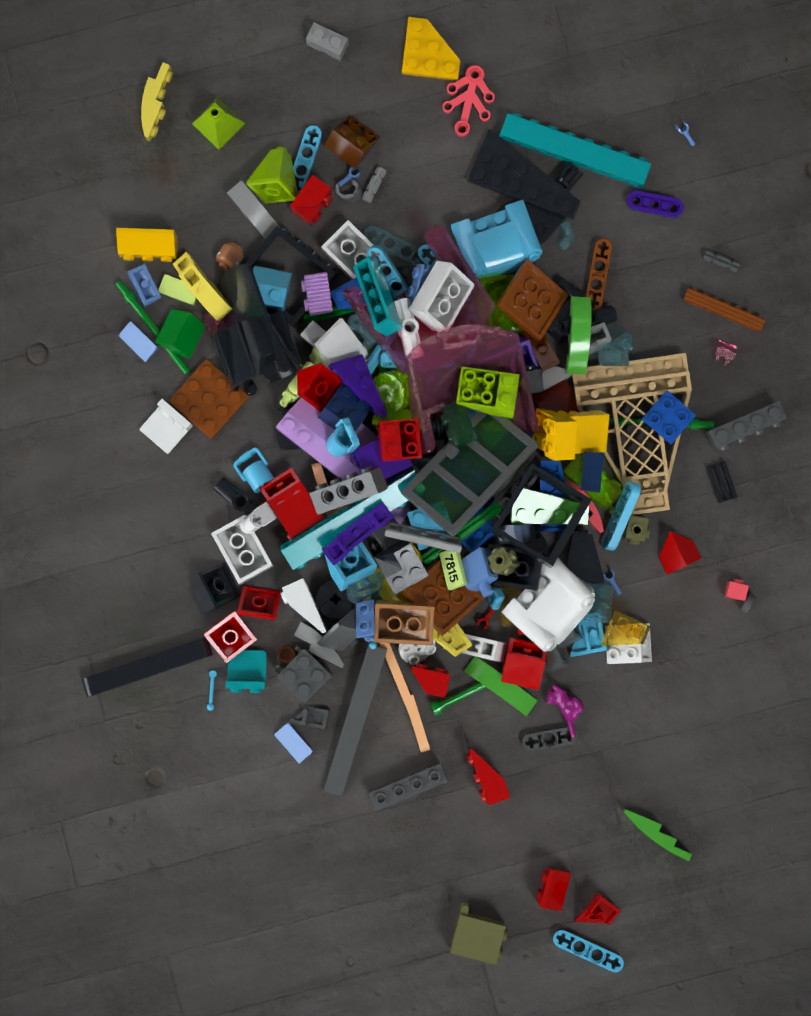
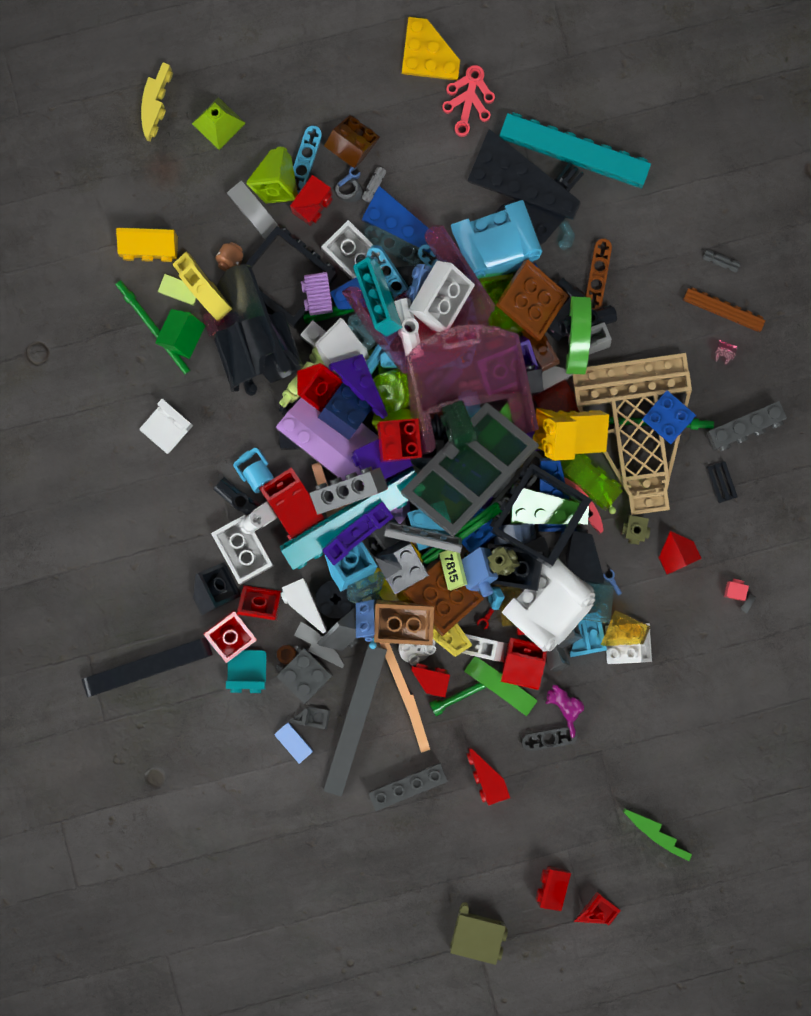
slope [118,321,159,362] -> none
medium blue slope [128,264,162,308] -> none
dark orange plate [168,359,249,440] -> none
medium azure hinge [207,670,217,711] -> none
medium azure slope [253,266,292,311] -> none
light grey brick [306,22,349,61] -> none
medium azure piece [326,417,360,457] -> none
lime slope [456,367,519,419] -> none
medium azure beam [553,929,624,972] -> none
dark blue tile [580,452,604,493] -> none
clear light blue slope [598,332,633,366] -> none
medium azure beam [601,481,641,551] -> none
dark purple plate [627,191,684,218] -> none
medium blue hand [675,120,696,146] -> none
none -> blue wing [362,186,438,254]

